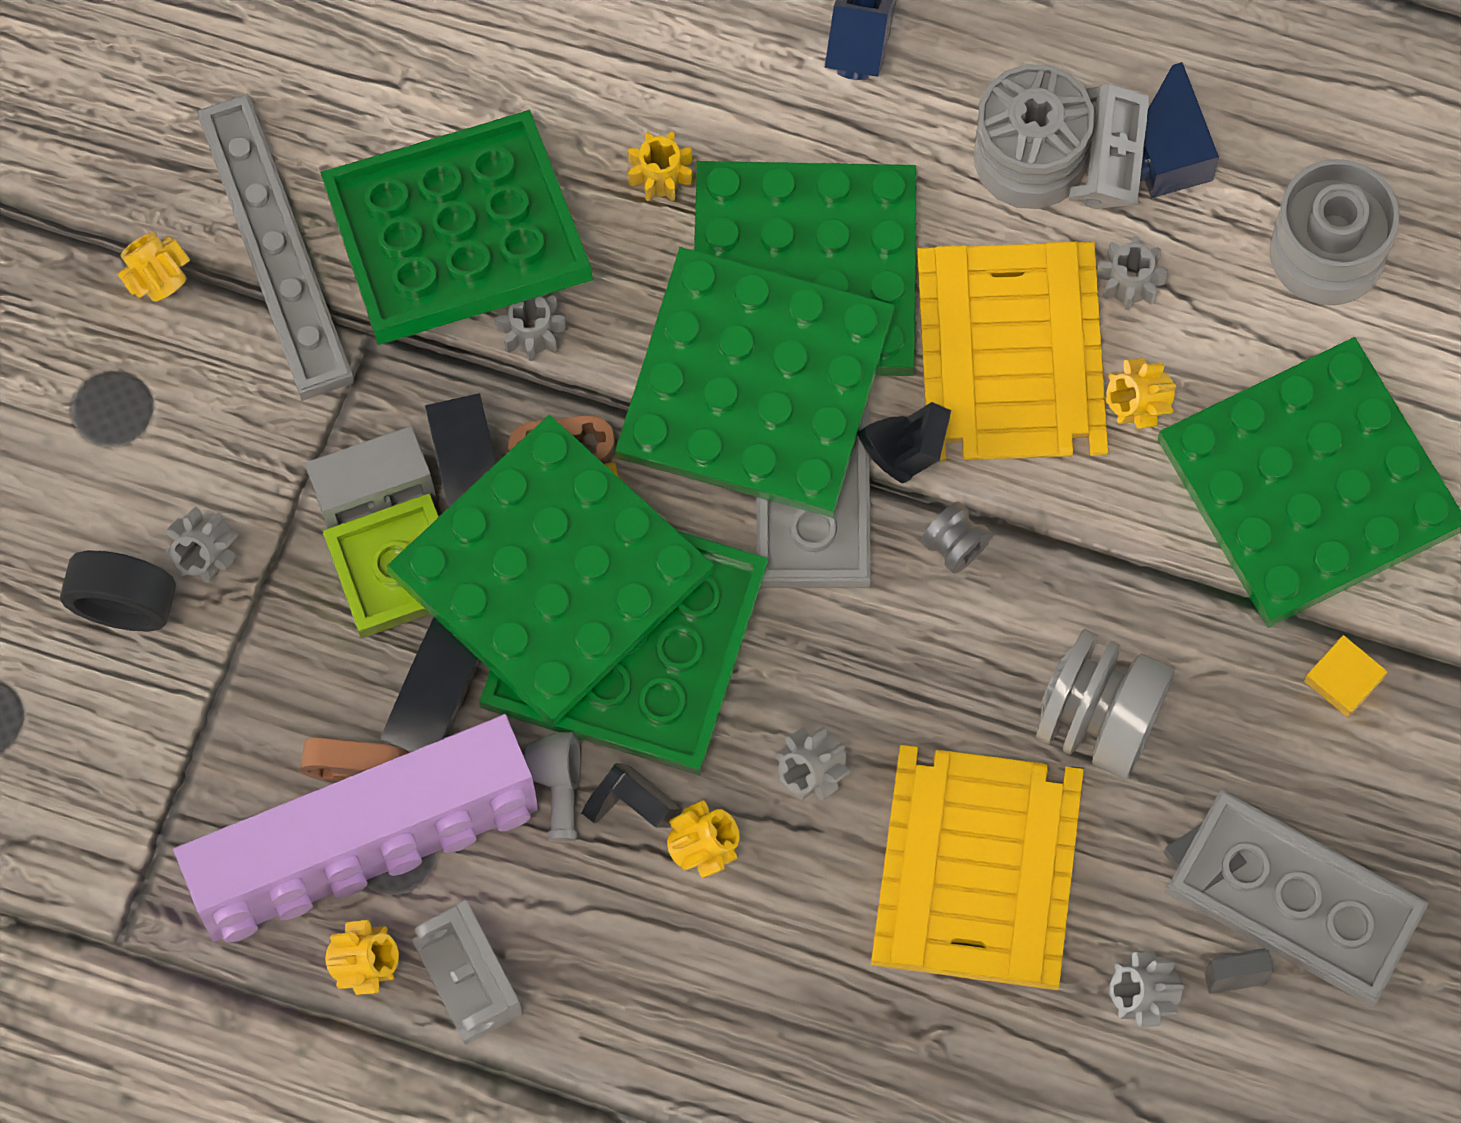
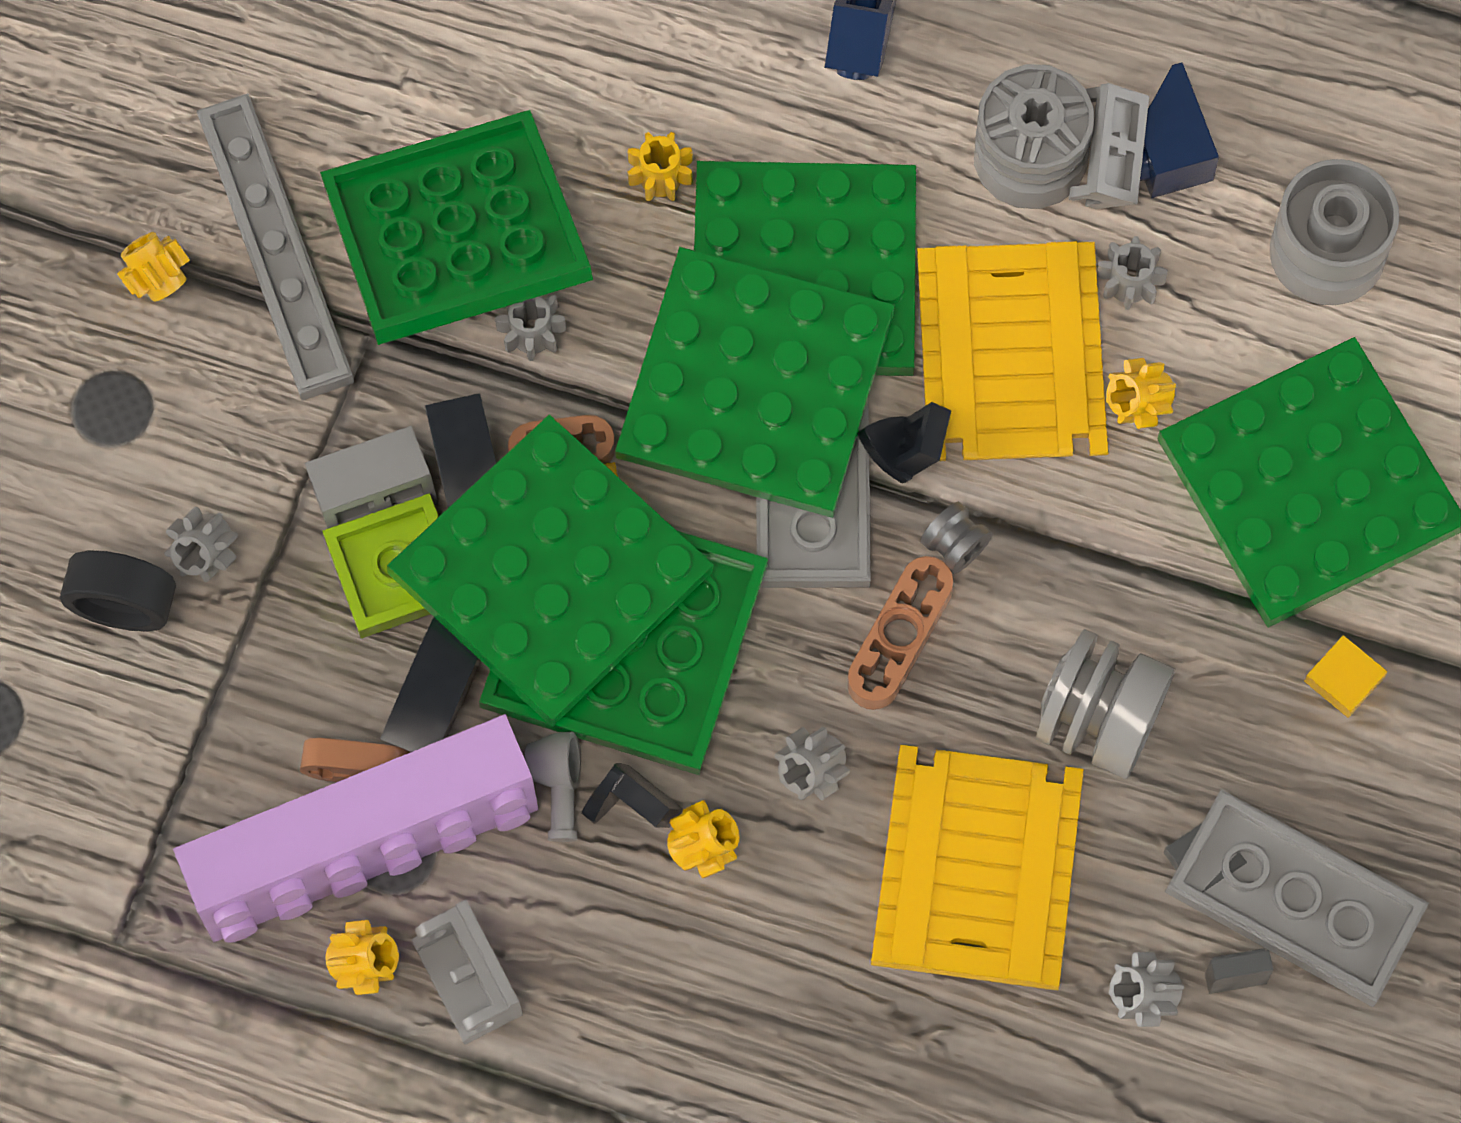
none -> nougat beam [848,556,953,710]

